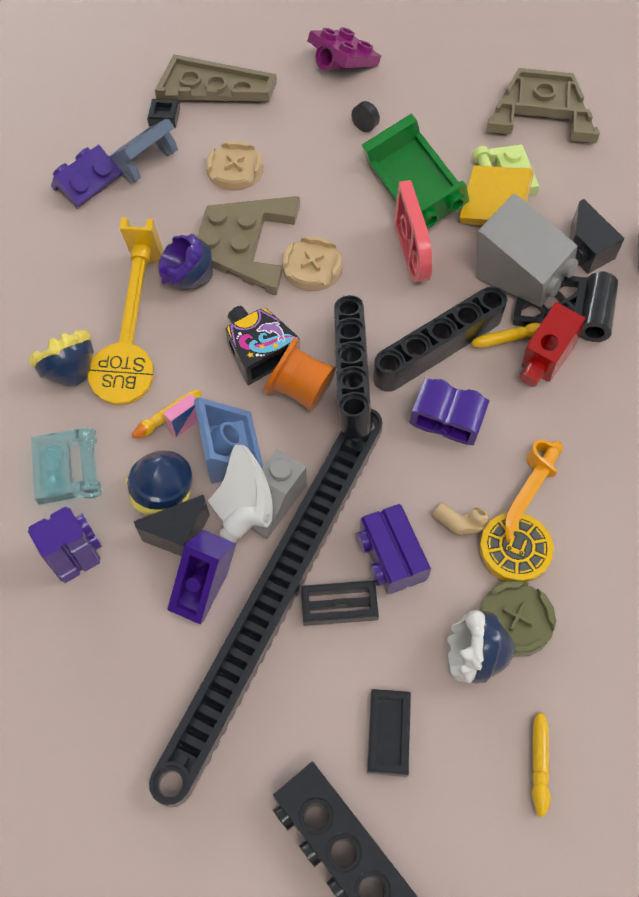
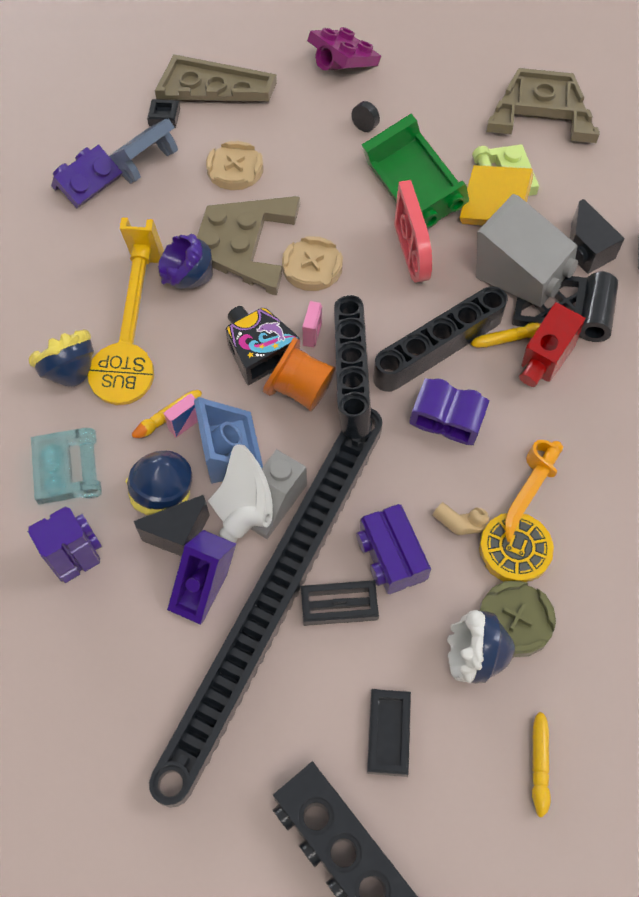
none -> bright pink tile [302,301,322,348]

